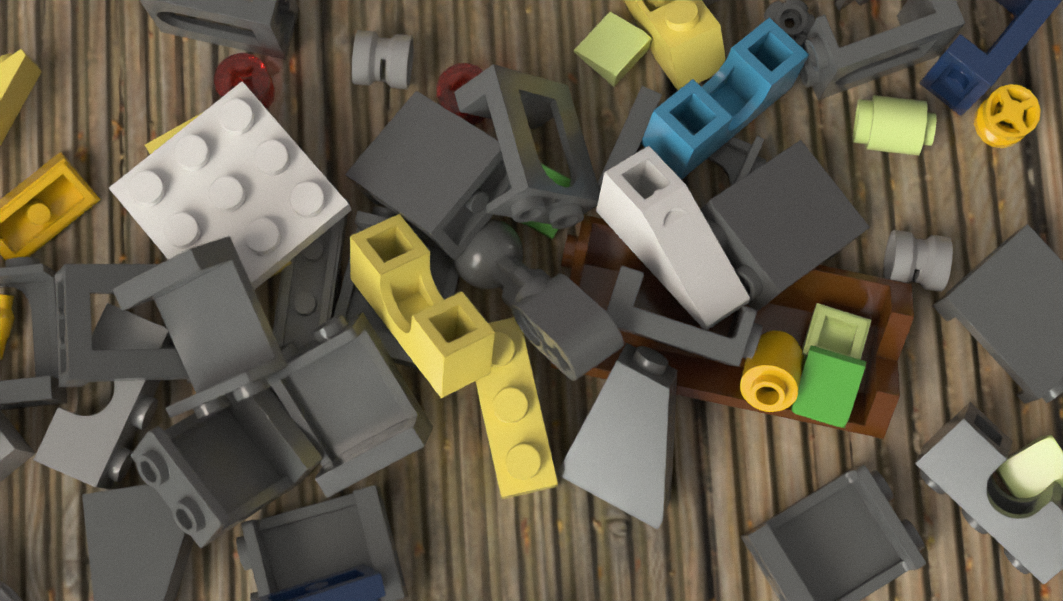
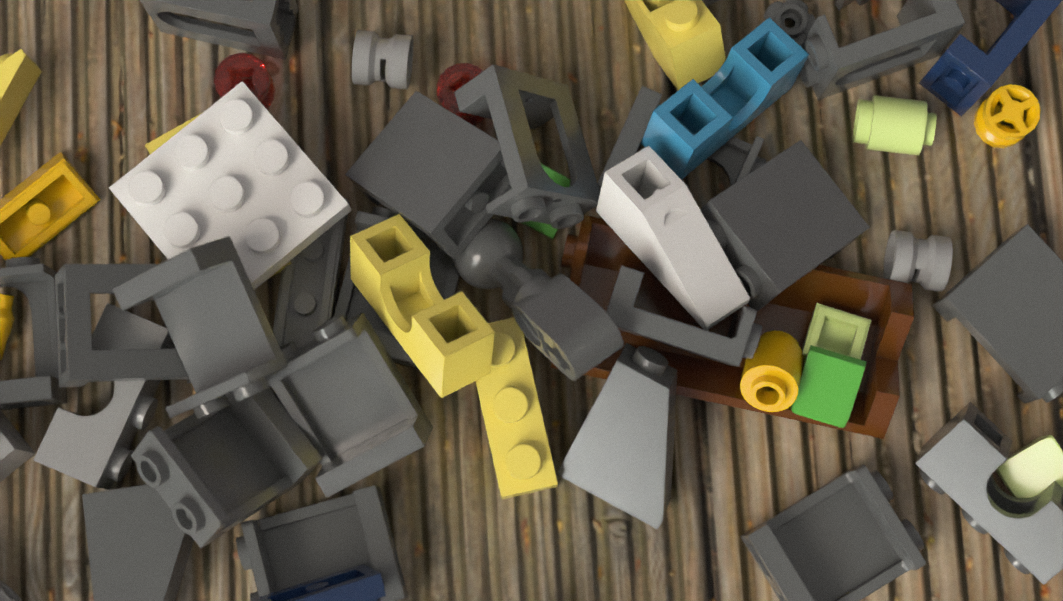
yellowish green slope [574,12,652,87] -> none

